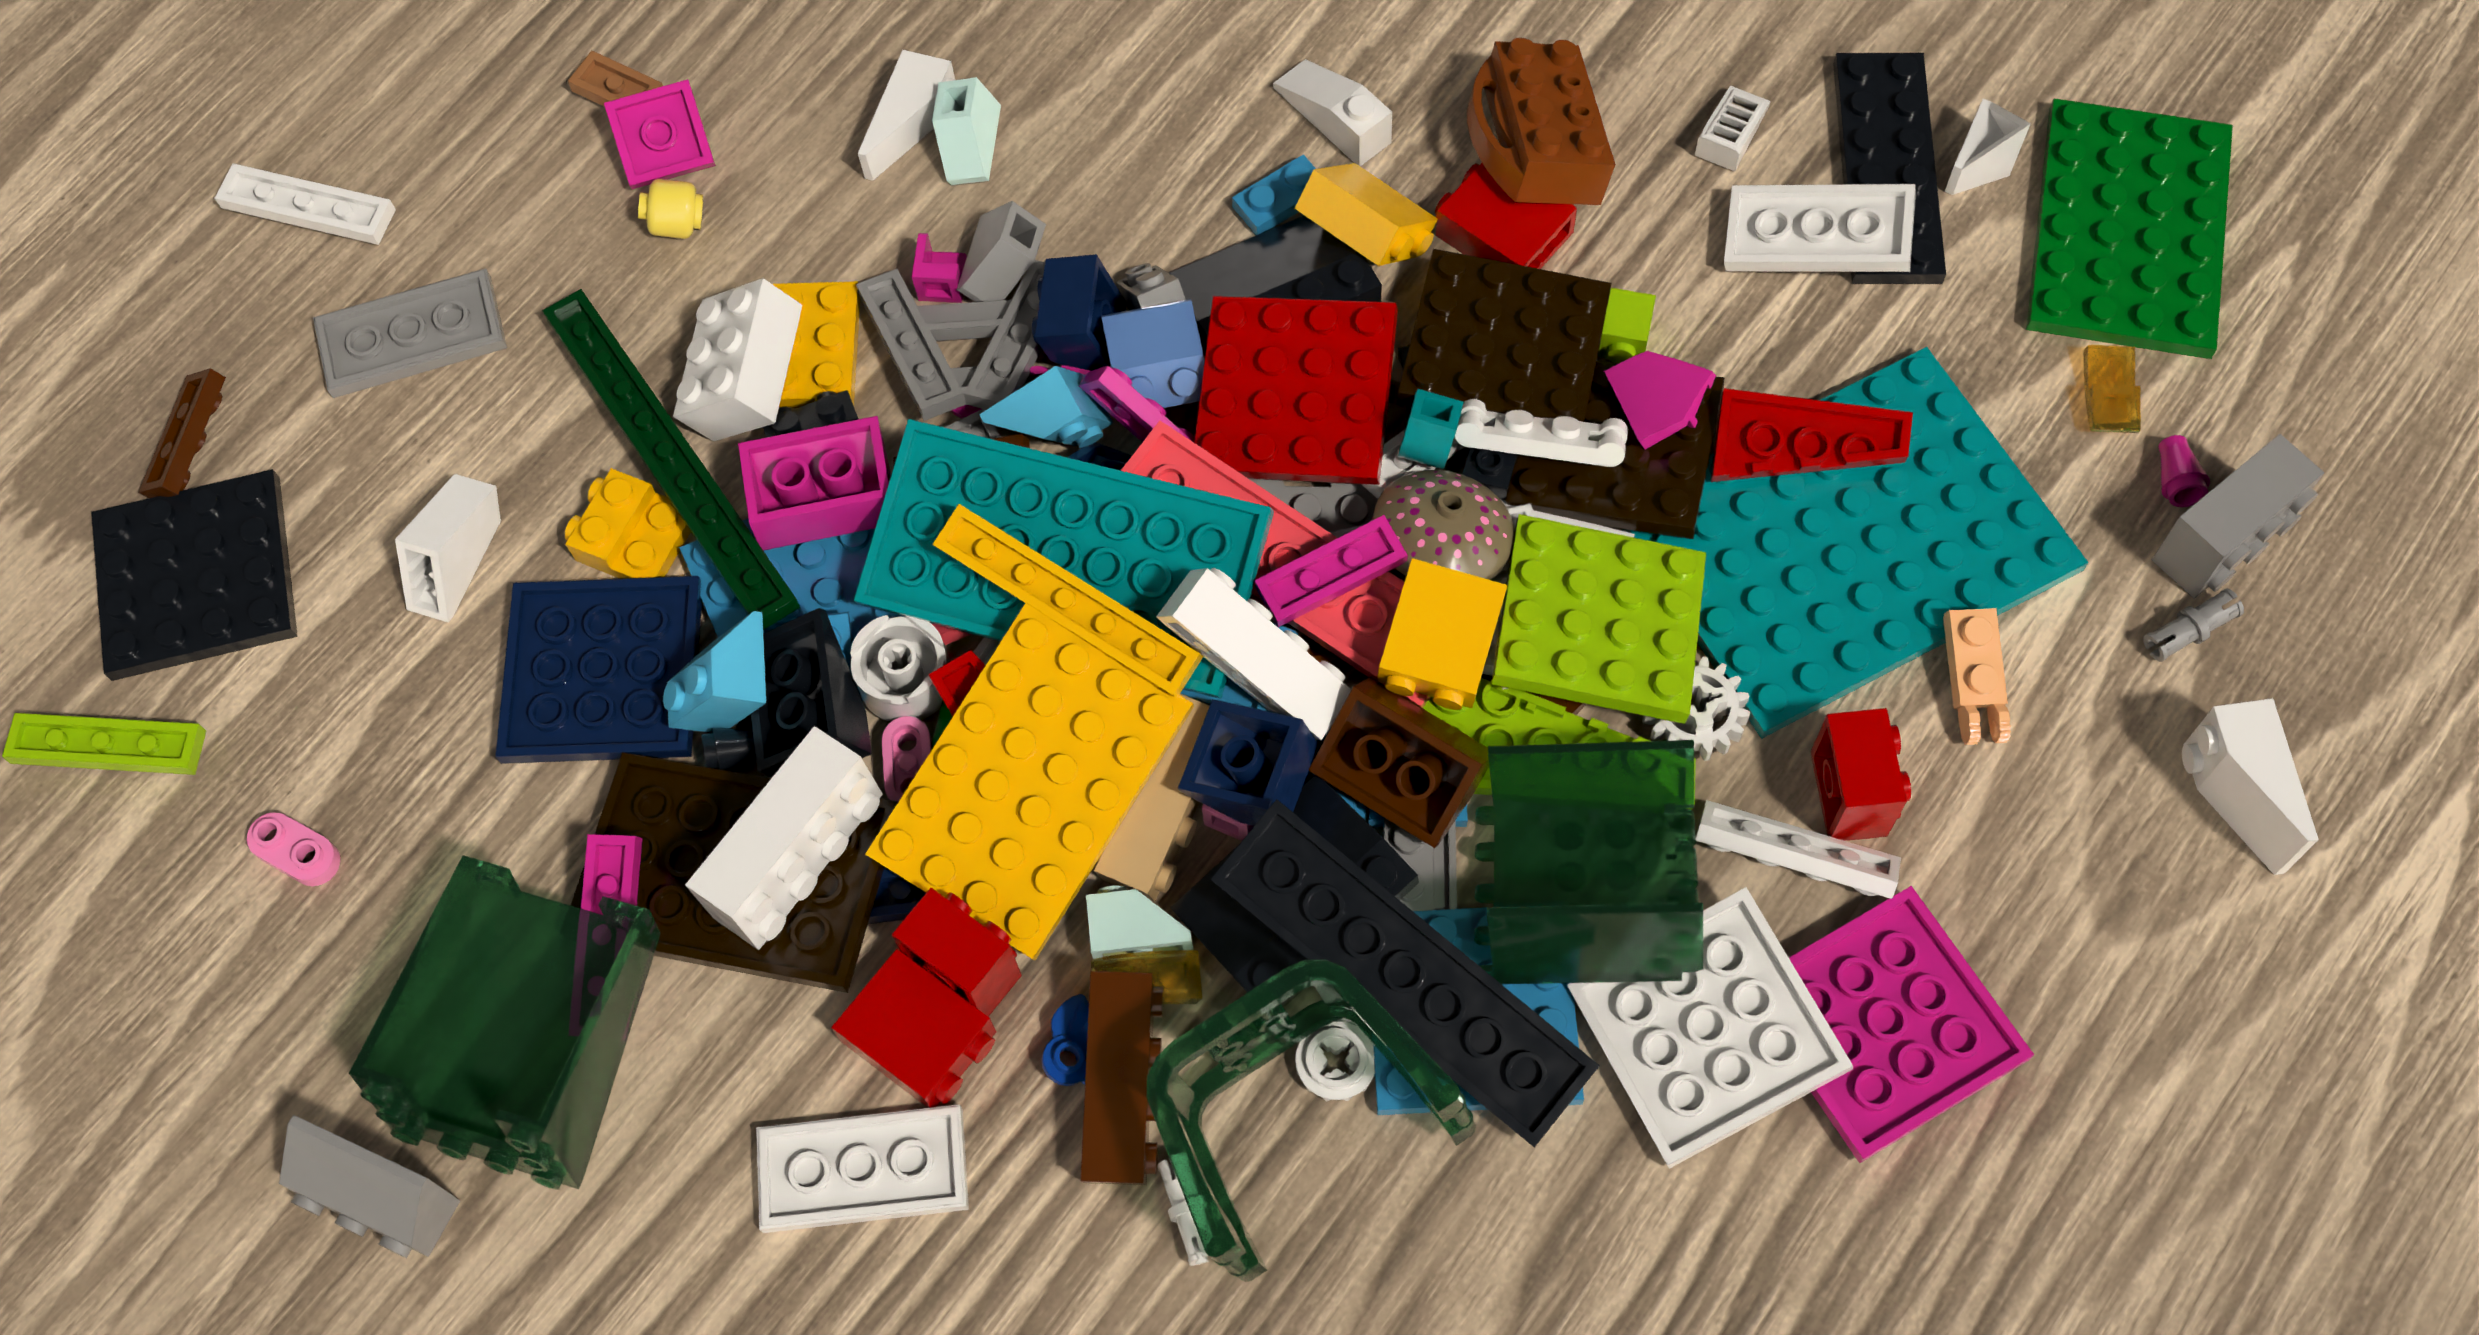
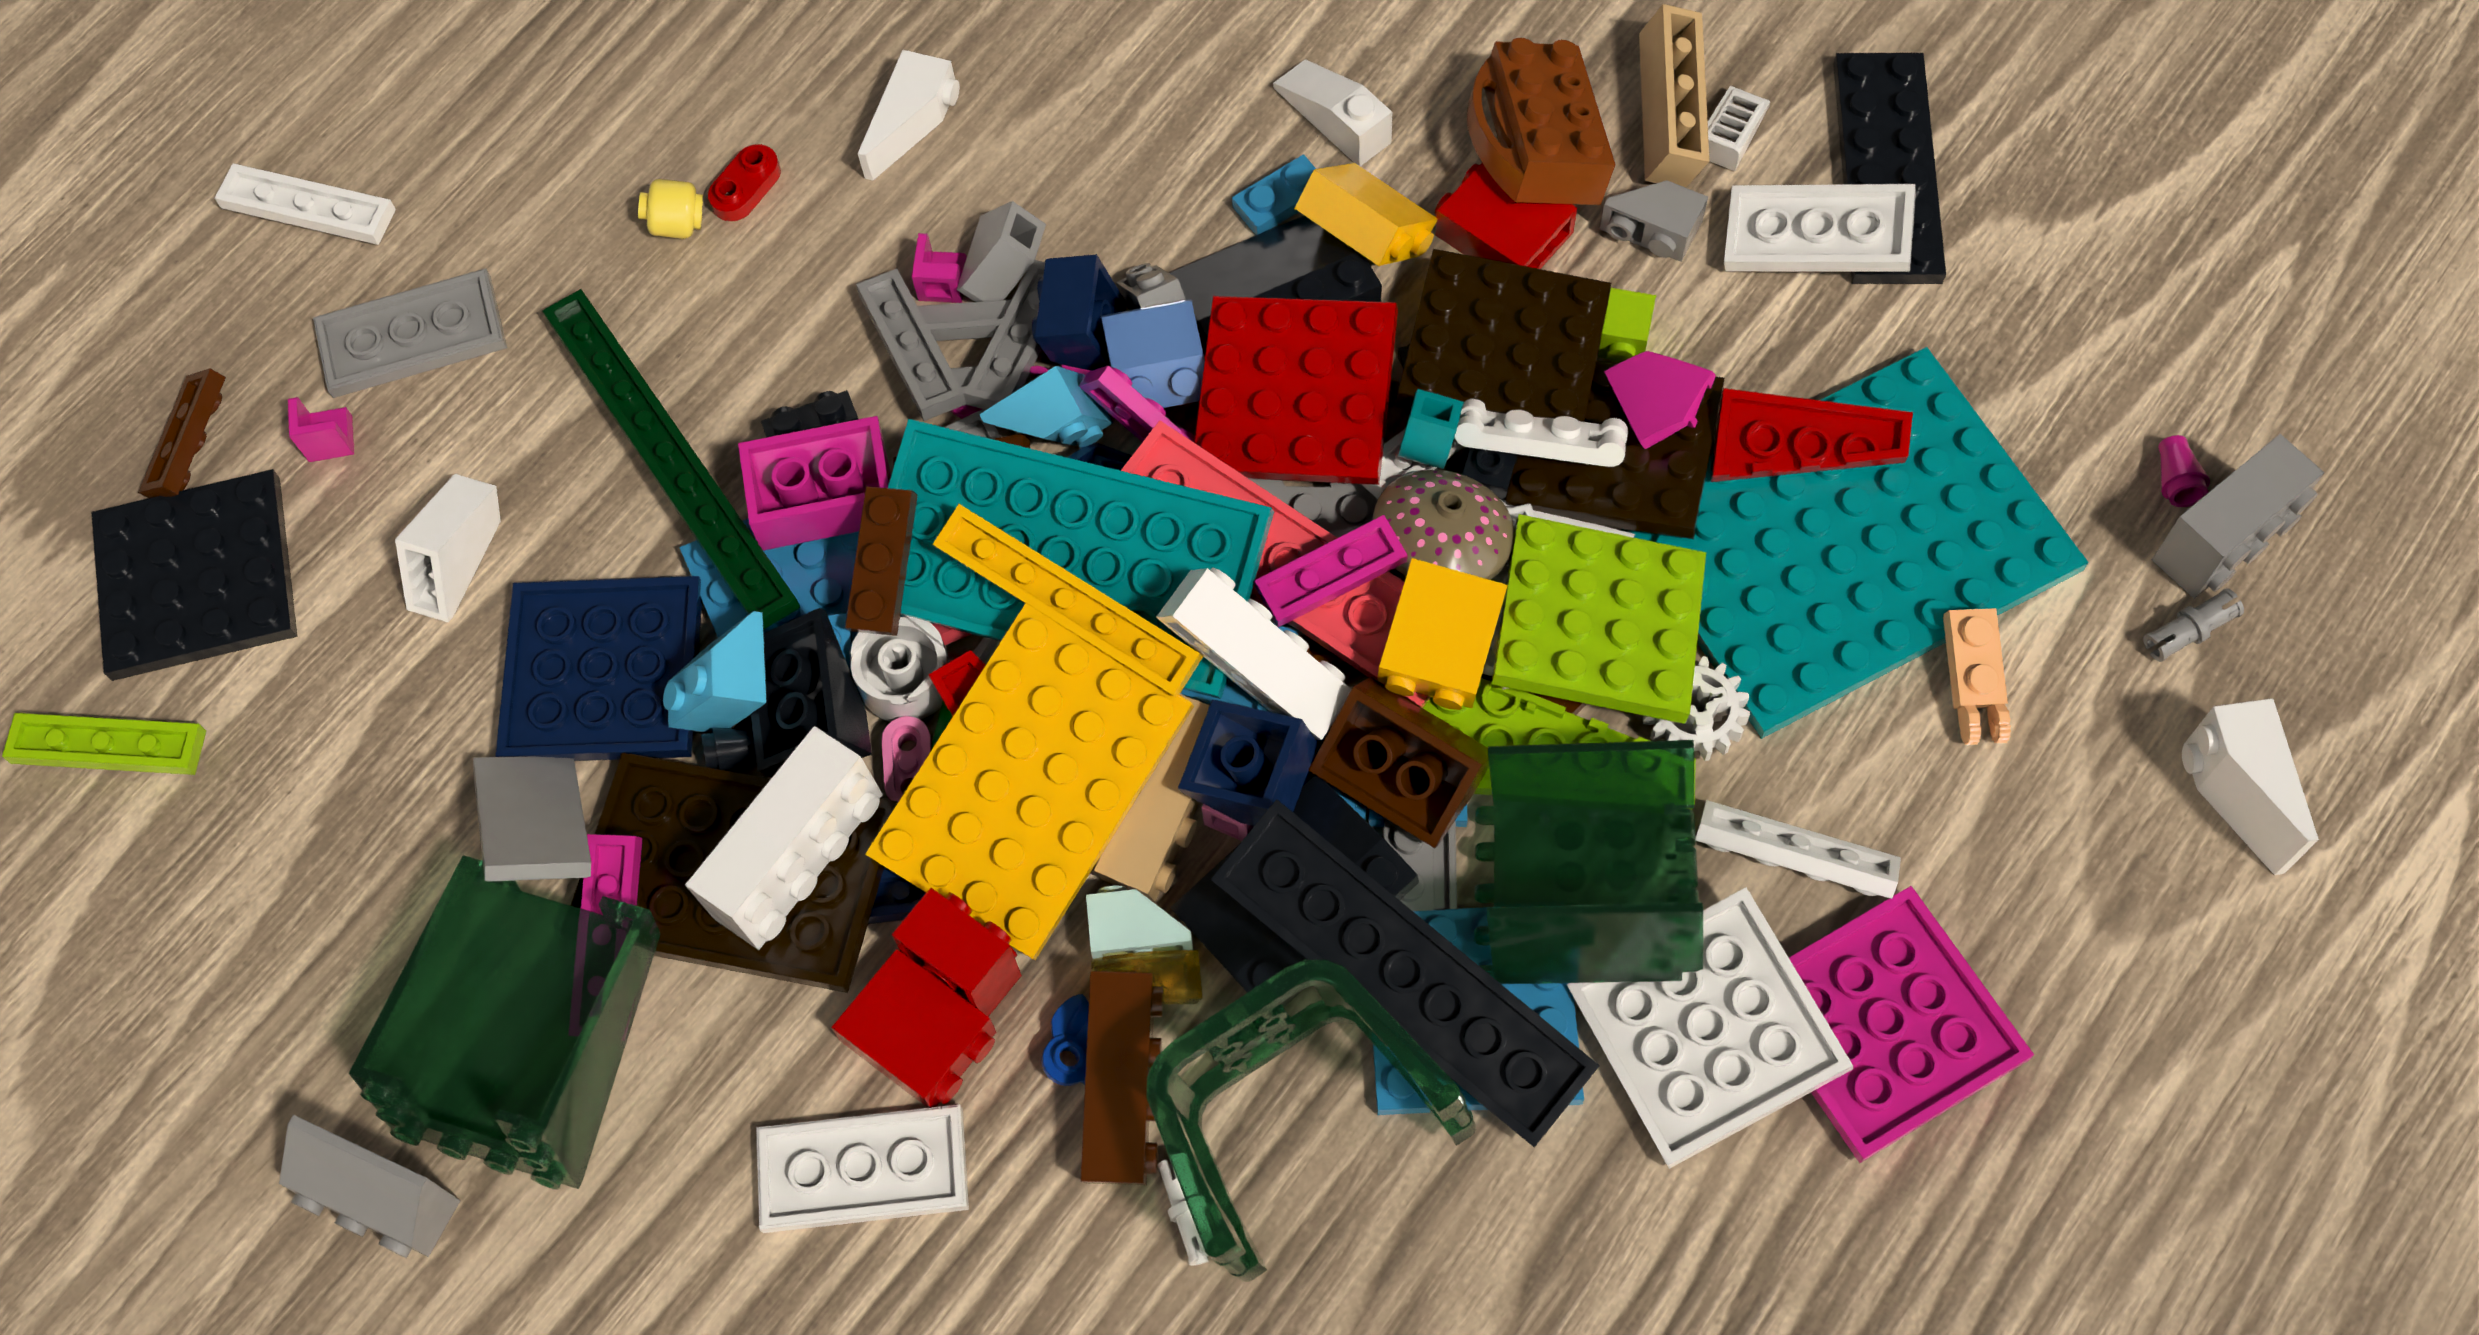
bright pink plate [247,812,340,886] -> none
yellow plate [565,468,691,579] -> none
medium nougat plate [568,50,663,107] -> none
dark pink plate [604,79,716,189] -> none
white brick [673,278,803,442] -> none
yellow plate [773,281,860,408] -> none
light aqua slope [932,77,1001,185] -> none
white gear [1295,1020,1375,1102] -> none
red brick [1810,708,1911,841] -> none
white slope [1944,99,2031,195] -> none
green plate [2026,98,2233,359] -> none
clear yellow slope [2083,345,2141,433] -> none
none -> dark pink panel [288,397,354,462]
none -> light grey tile [473,756,591,882]
none -> red plate [708,144,781,221]
none -> reddish brown plate [845,486,918,636]
none -> light grey slope [1600,180,1708,262]
none -> tan brick [1639,4,1710,188]

